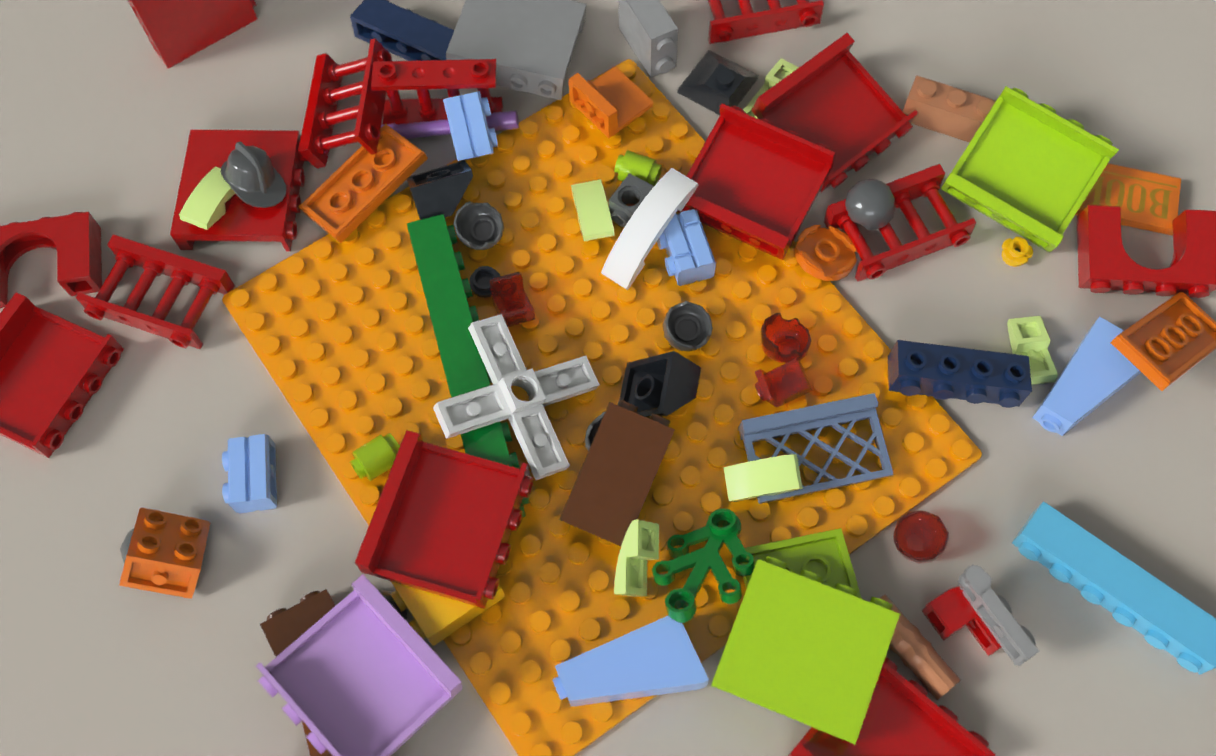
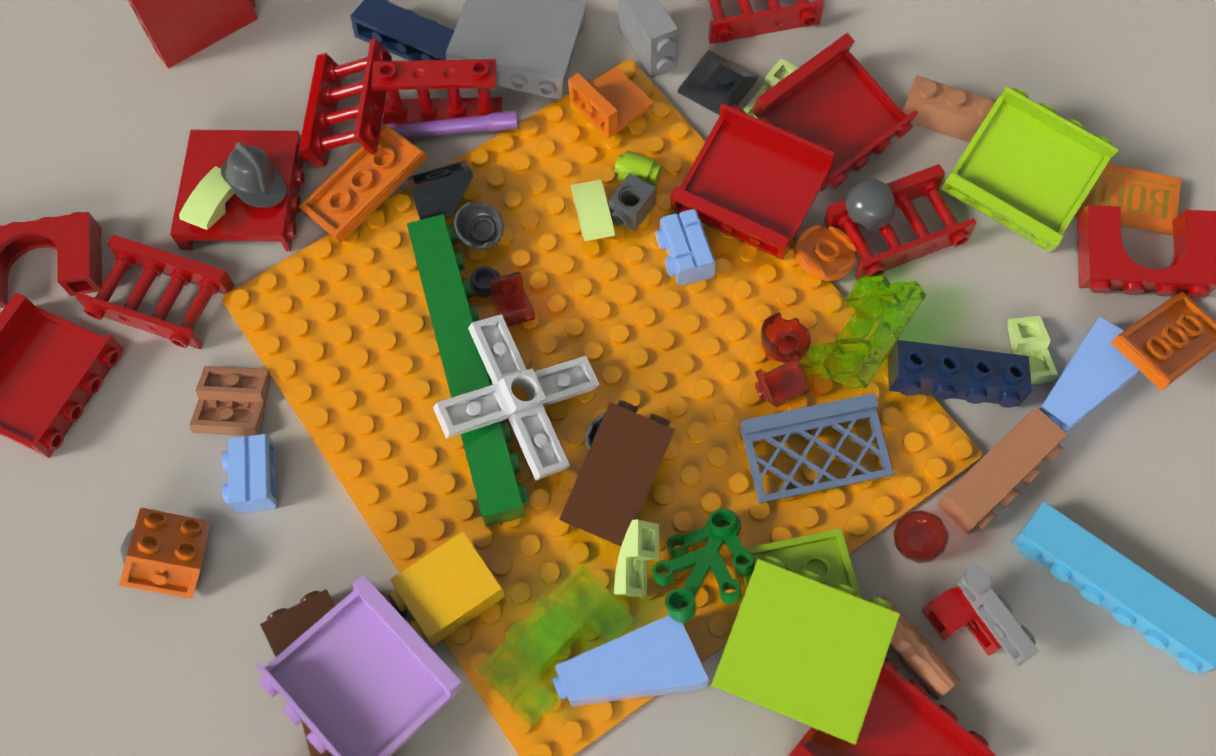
lime brick [350,433,400,481] -> none
red panel [354,430,534,609] -> none
light blue brick [443,91,498,161] -> none
white slope [601,168,699,291] -> none
black slope [619,351,701,418] -> none
dark grey hair [662,301,713,352] -> none
yellowish green slope [724,454,803,502] -> none
yellow plate [1001,237,1033,267] -> none
none -> nougat slope [189,366,270,436]
none -> clear neon green bracket [477,564,635,728]
none -> clear neon green bracket [799,275,926,389]
none -> nougat brick [937,407,1068,534]

